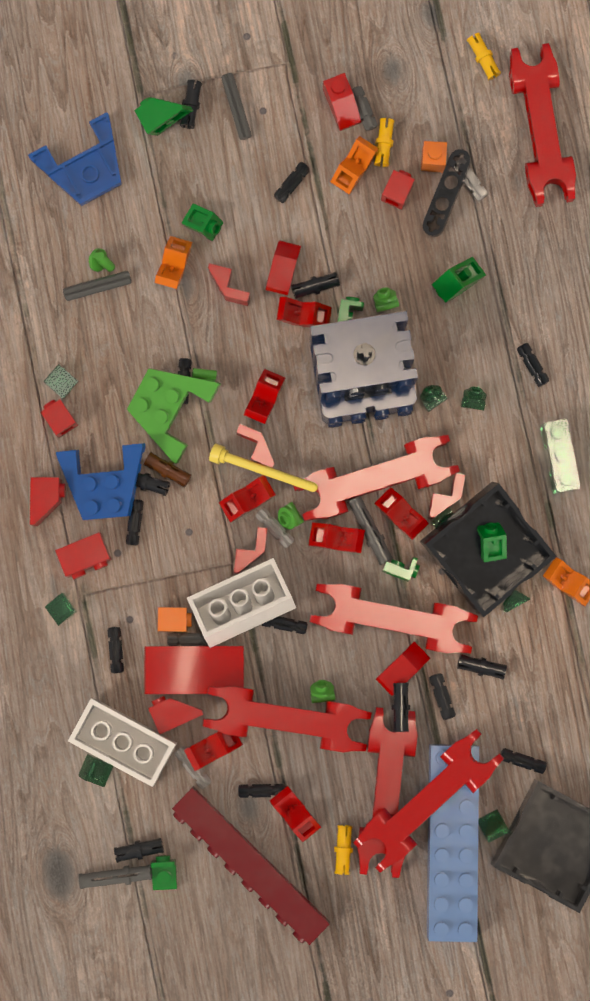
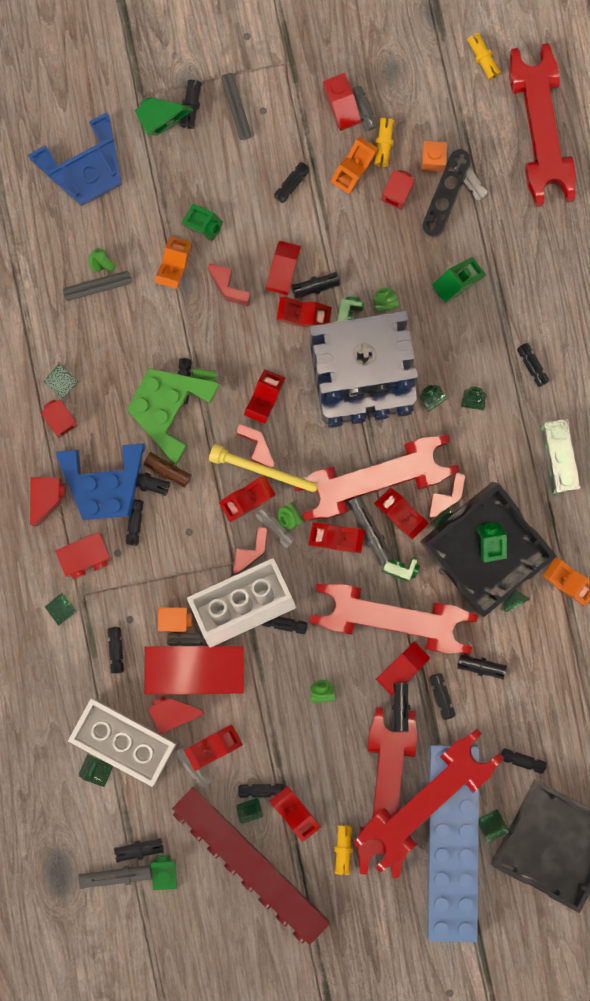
red piece [202,686,372,753] -> none
none -> clear green slope [236,798,264,824]

